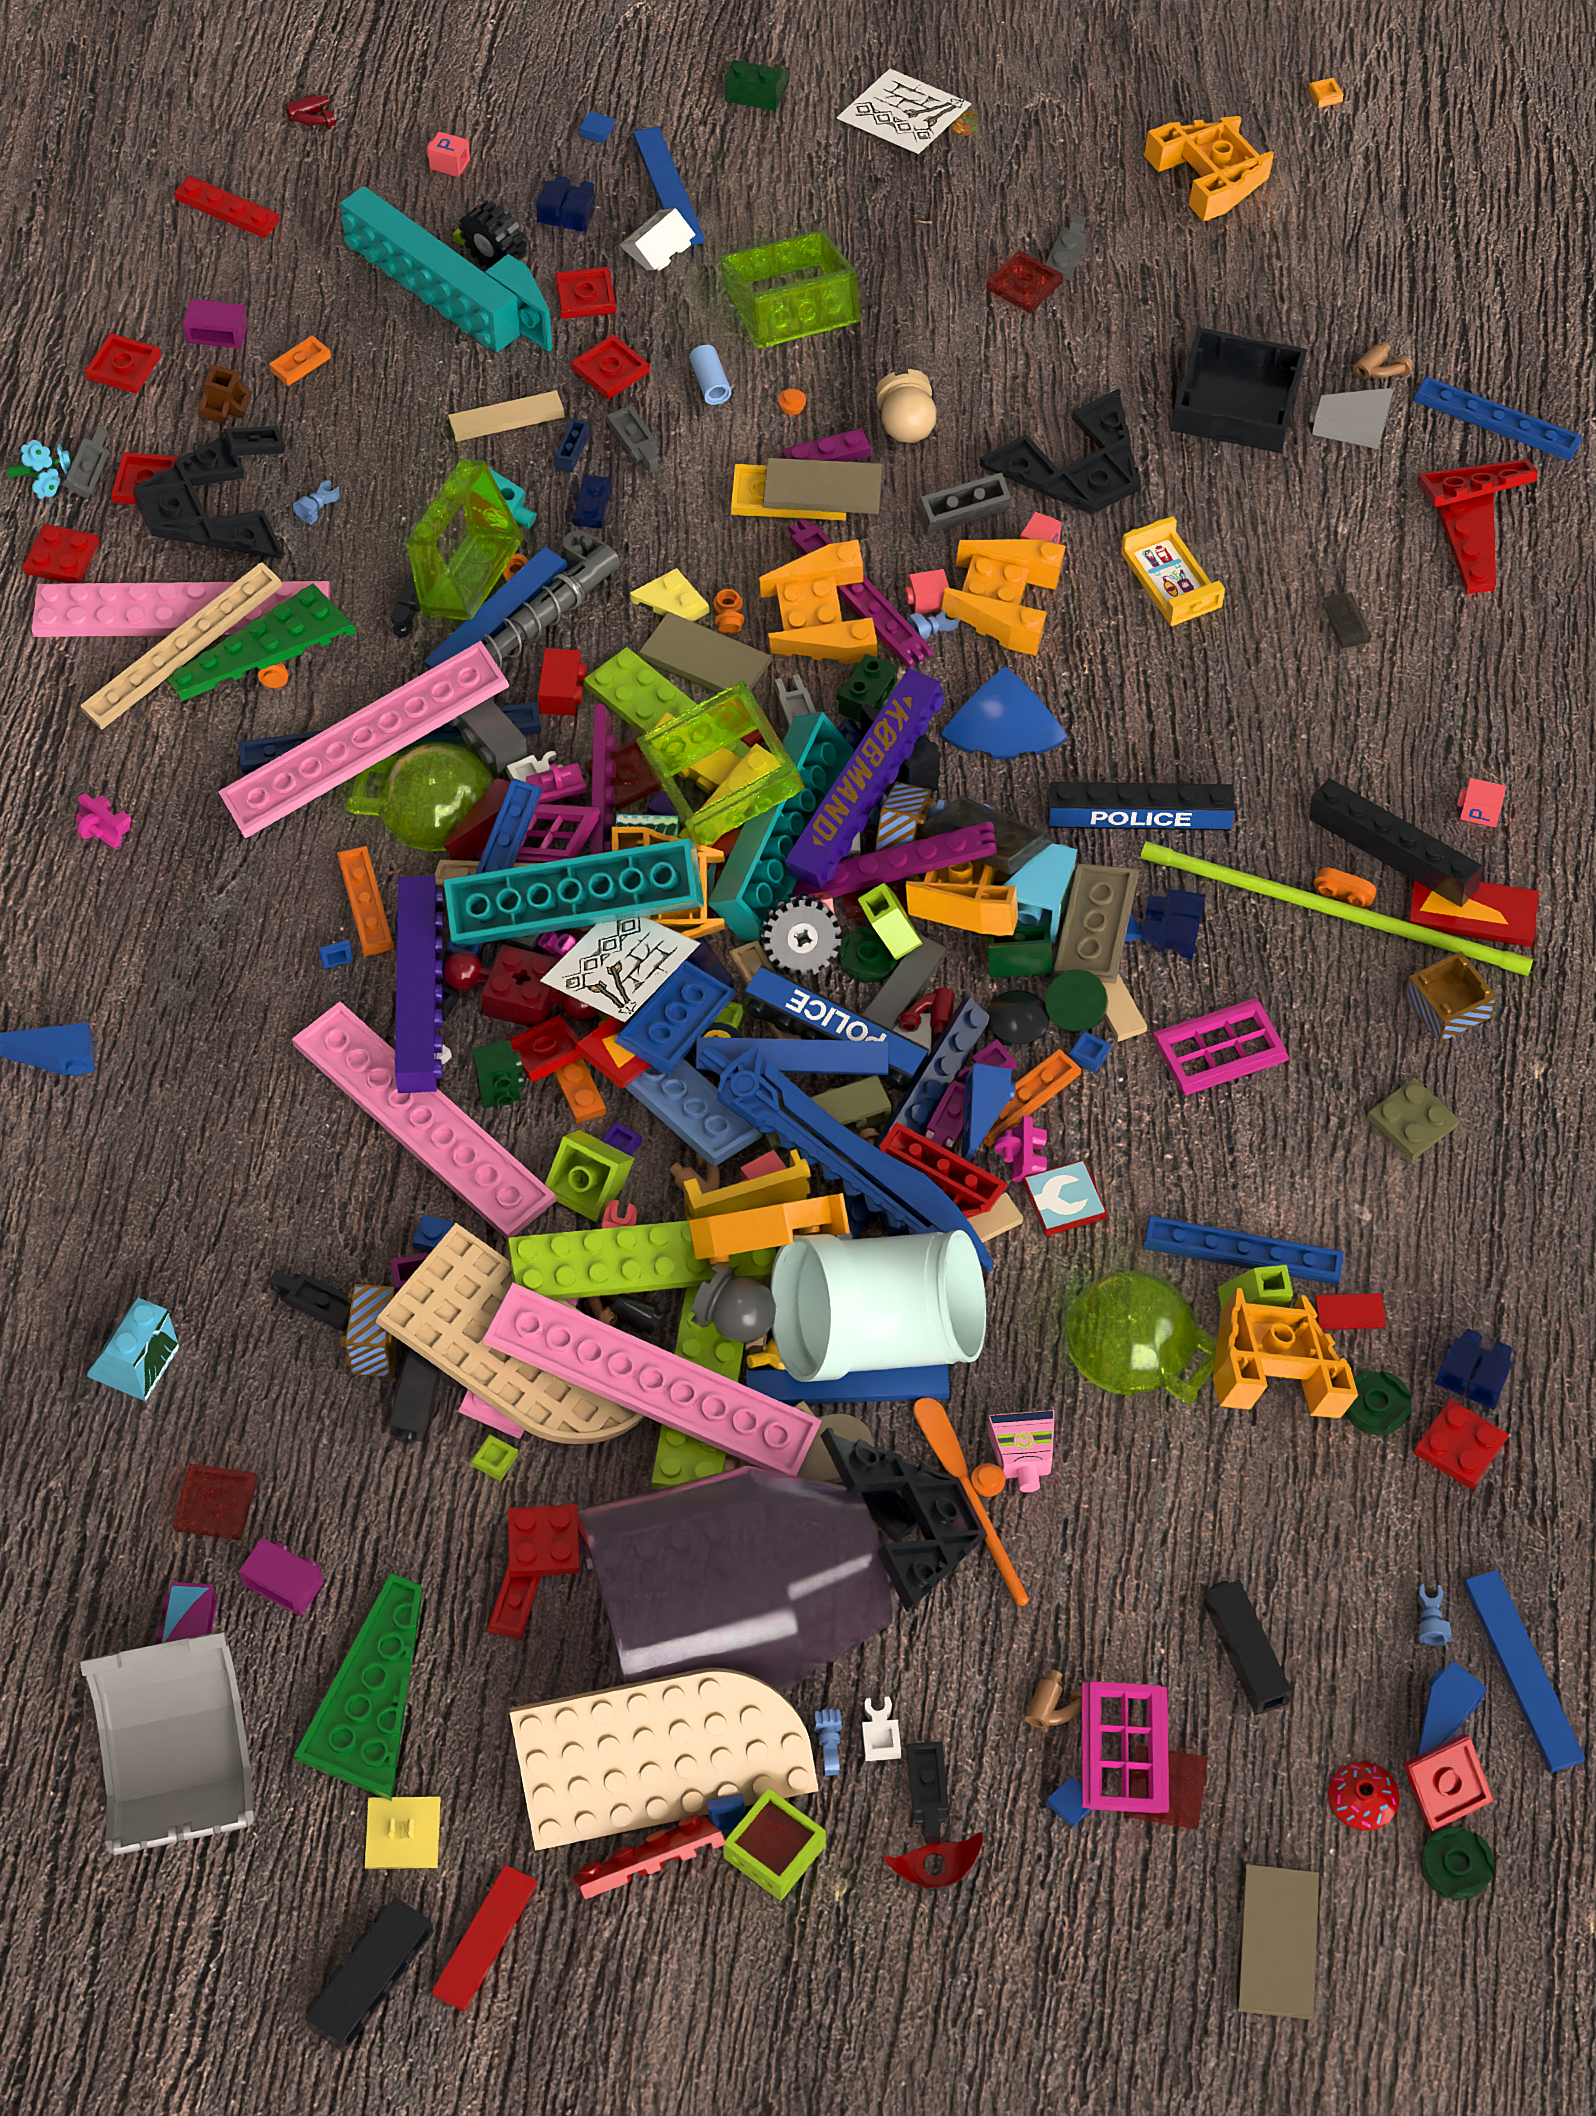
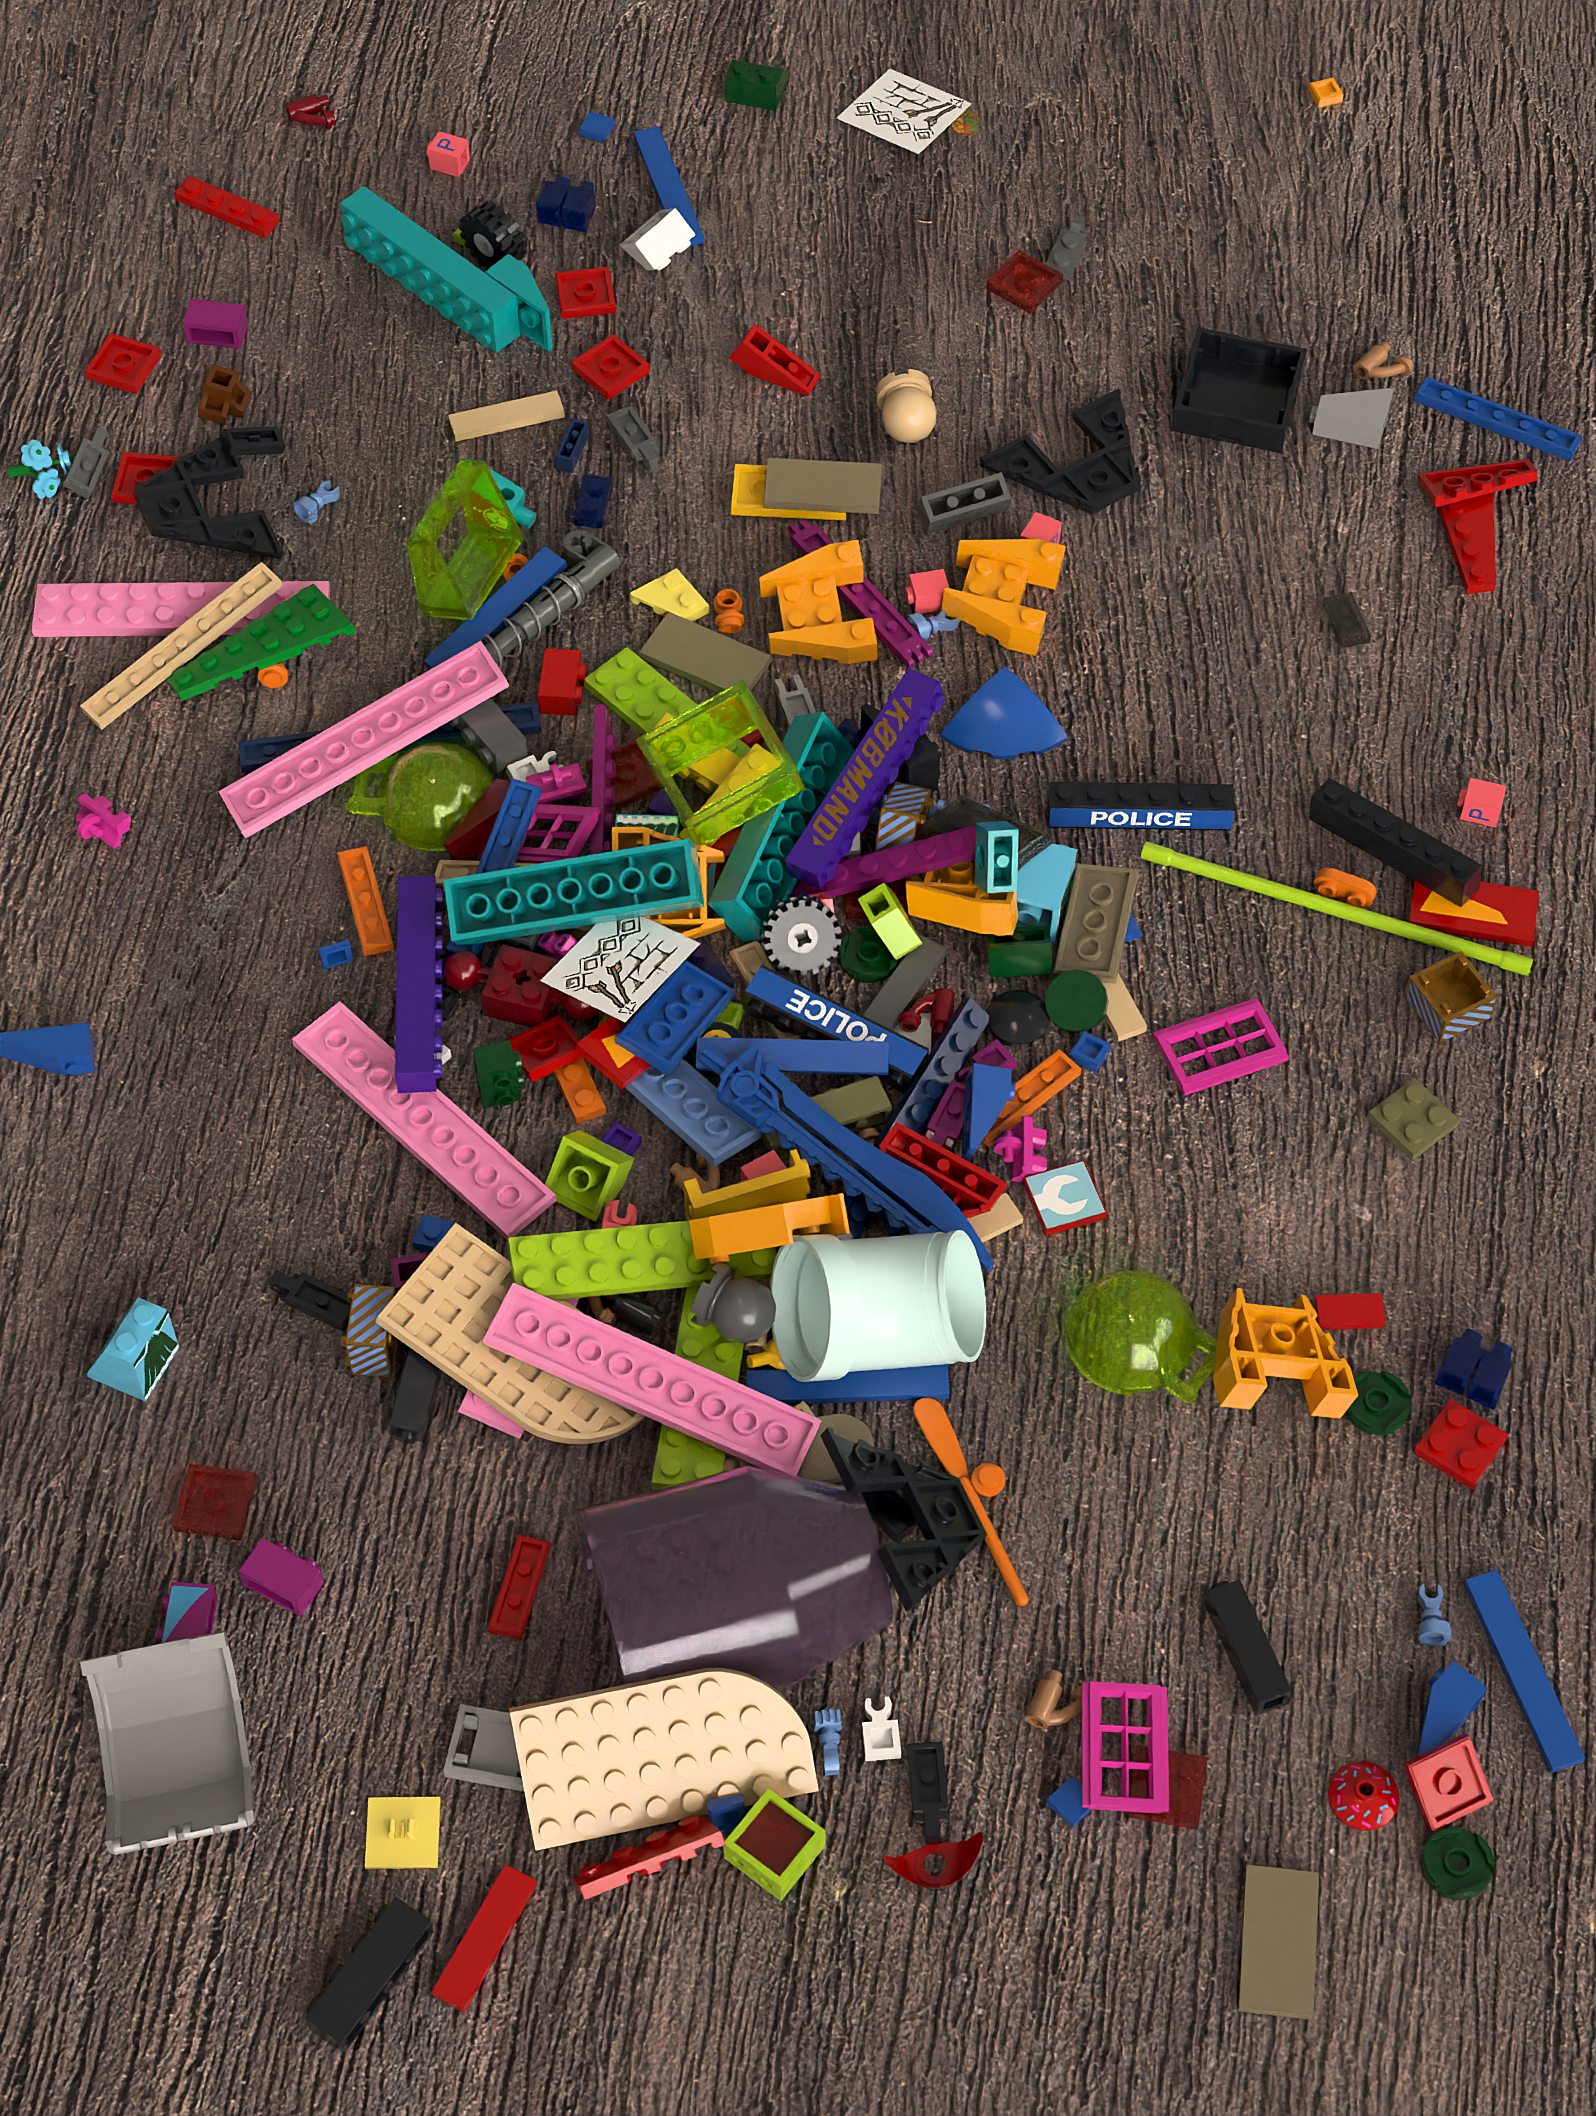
red plate [22,524,100,583] -> none
orange plate [269,335,331,386] -> none
green wing [294,1573,423,1801] -> none
black hinge [390,558,435,638] -> none
lime tile [471,1434,519,1481] -> none
red plate [508,1504,580,1577] -> none
light blue pin [689,345,731,405] -> none
clear neon green windscreen [720,230,861,349] -> none
orange plate [778,389,806,415] -> none
magenta plate [782,428,871,462] -> none
dark green brick [836,654,898,722] -> none
bright pink torso [988,1410,1054,1492] -> none
yellow panel [1121,516,1225,626] -> none
clear blue hips [1141,889,1205,959] -> none
blue tile [1143,1215,1344,1285] -> none
light orange wedge [1144,116,1274,222] -> none
lime slope [1217,1265,1293,1310] -> none
none -> light grey container [443,1704,524,1791]
none -> red slope [729,324,821,396]
none -> teal brick [975,821,1019,893]

